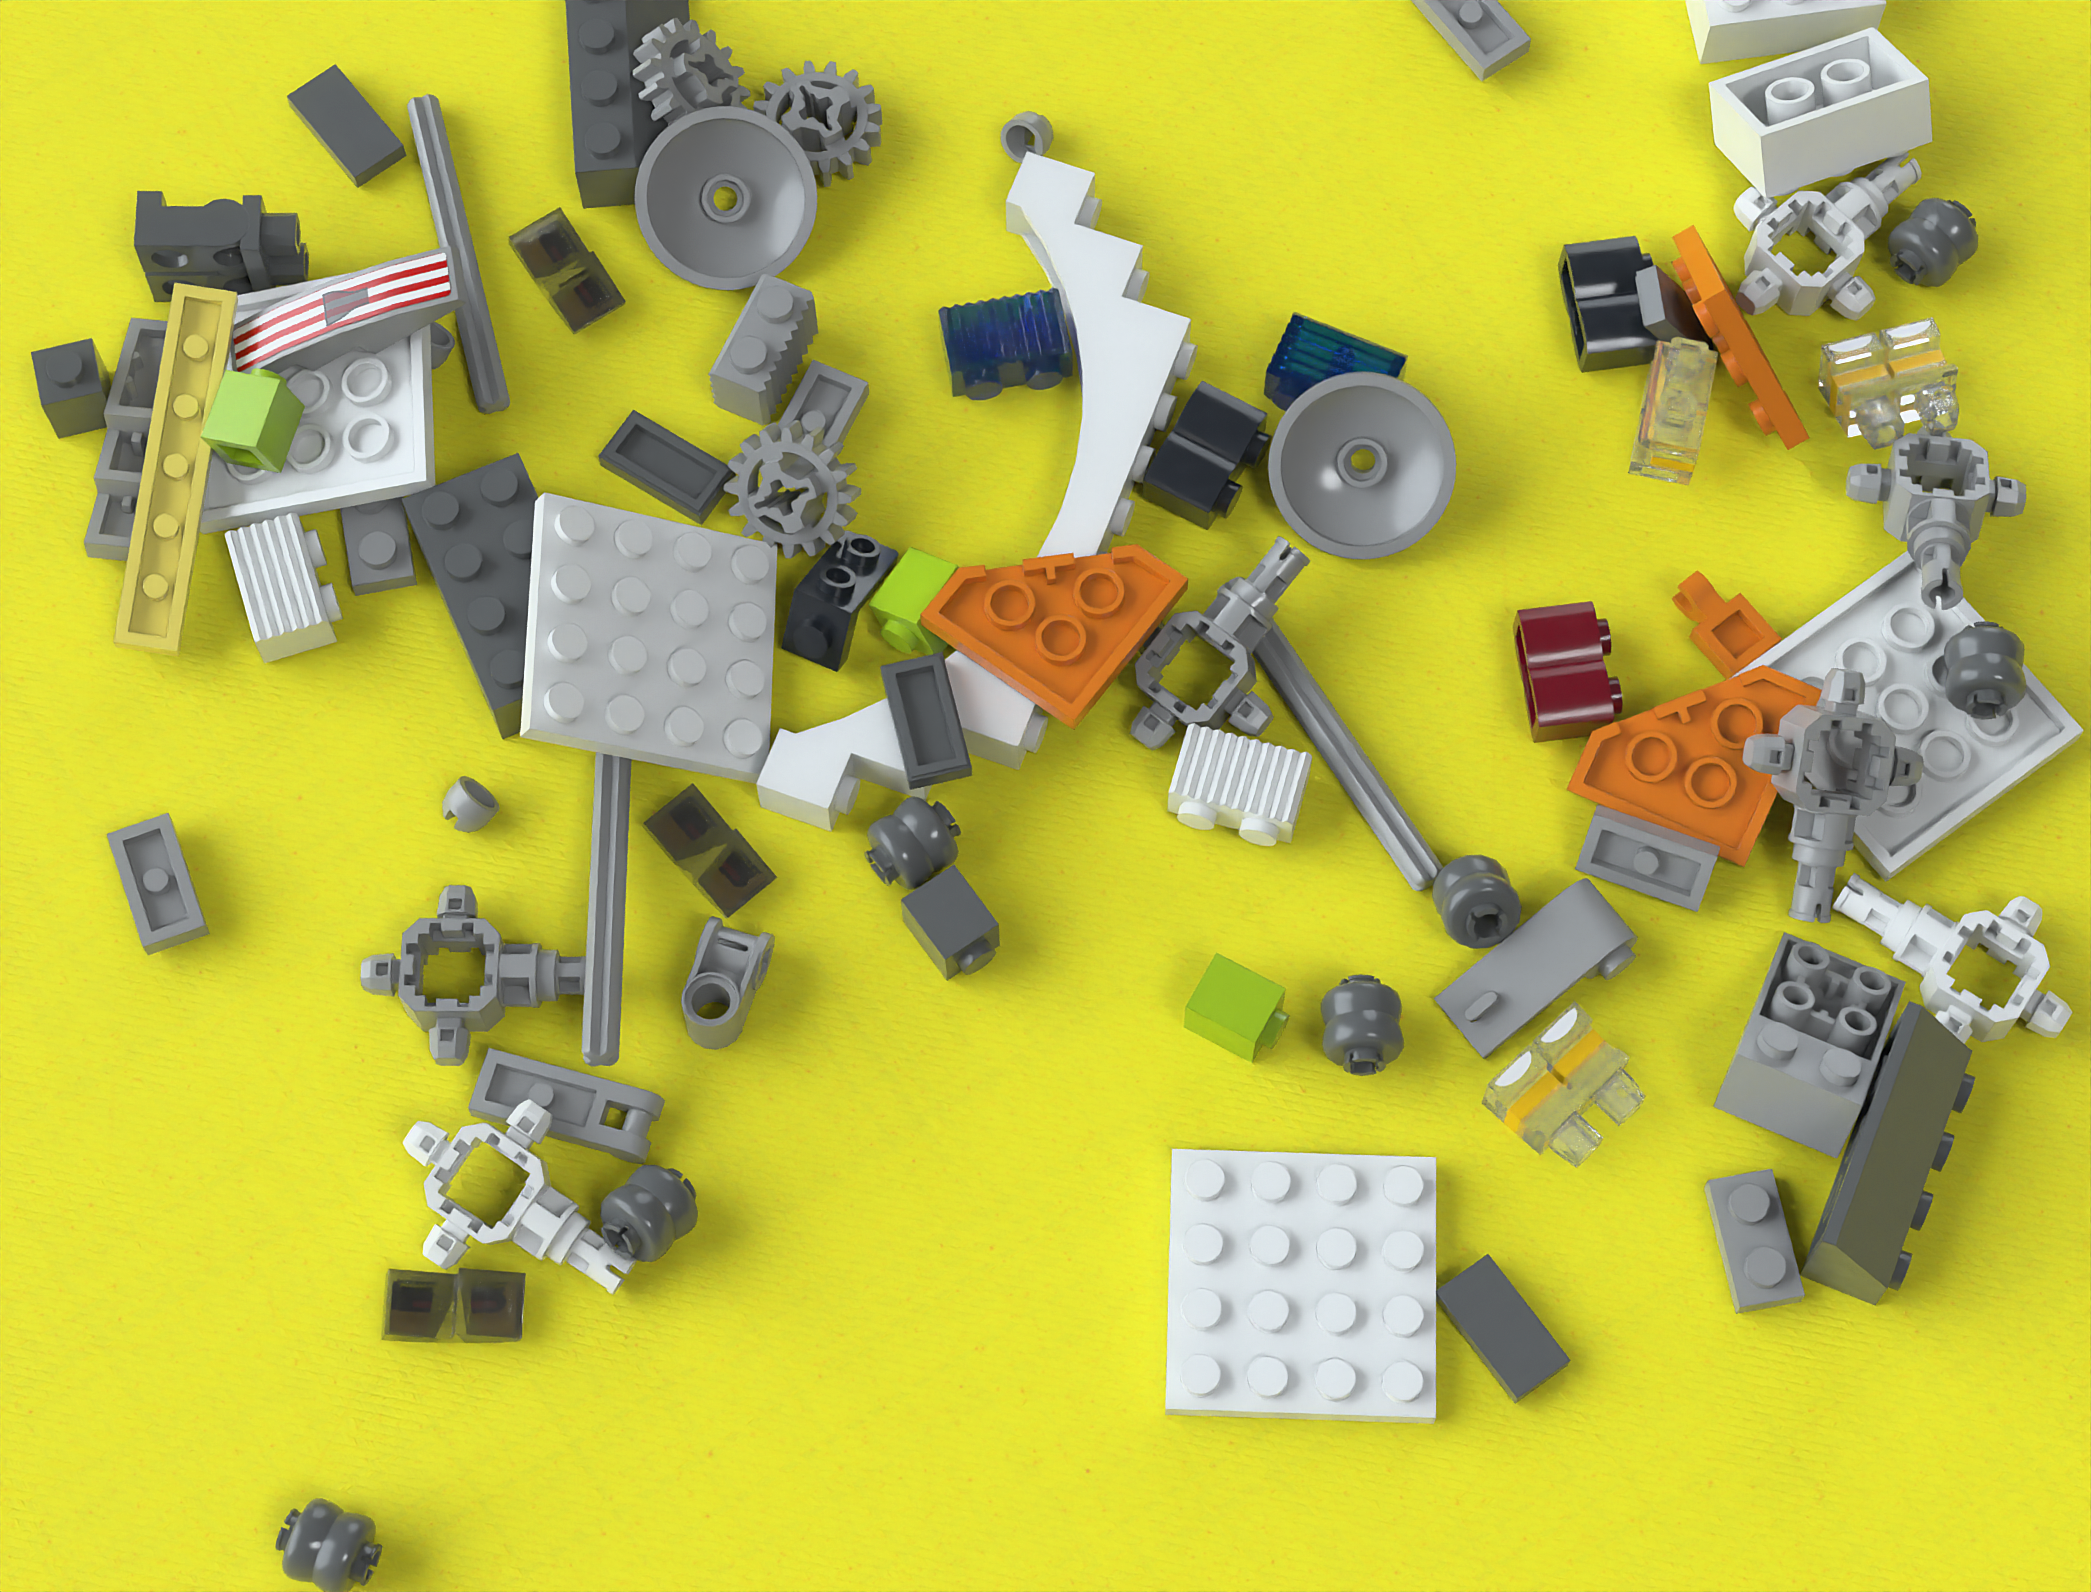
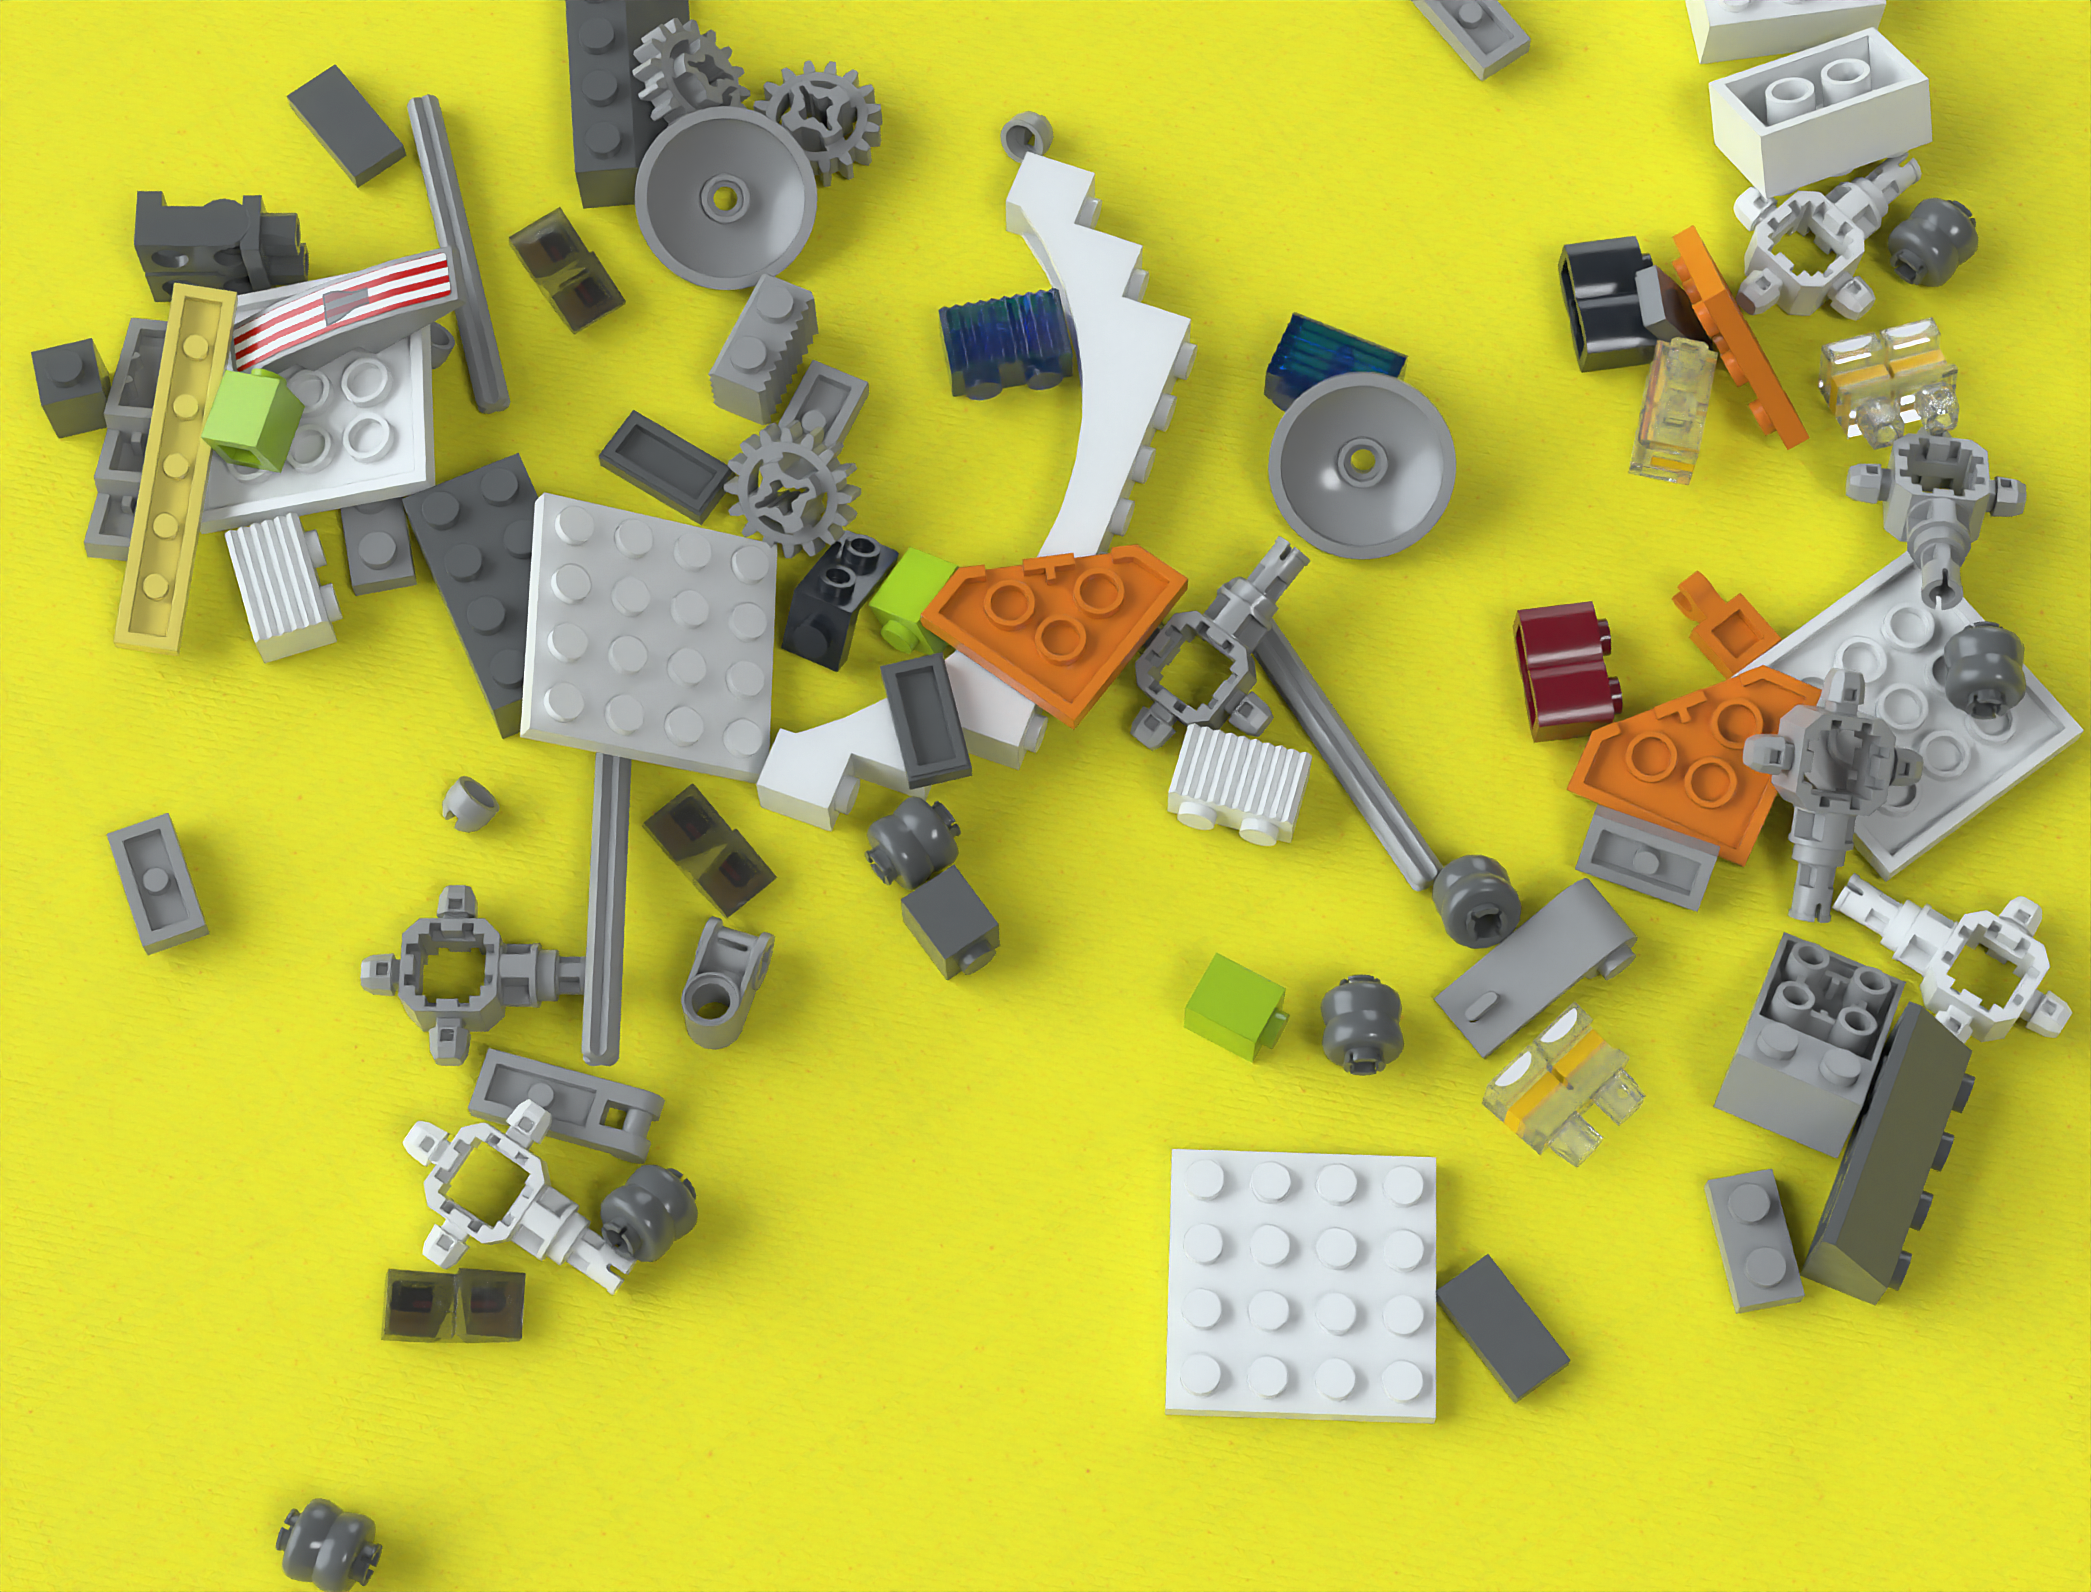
black brick [1142,381,1272,530] -> none

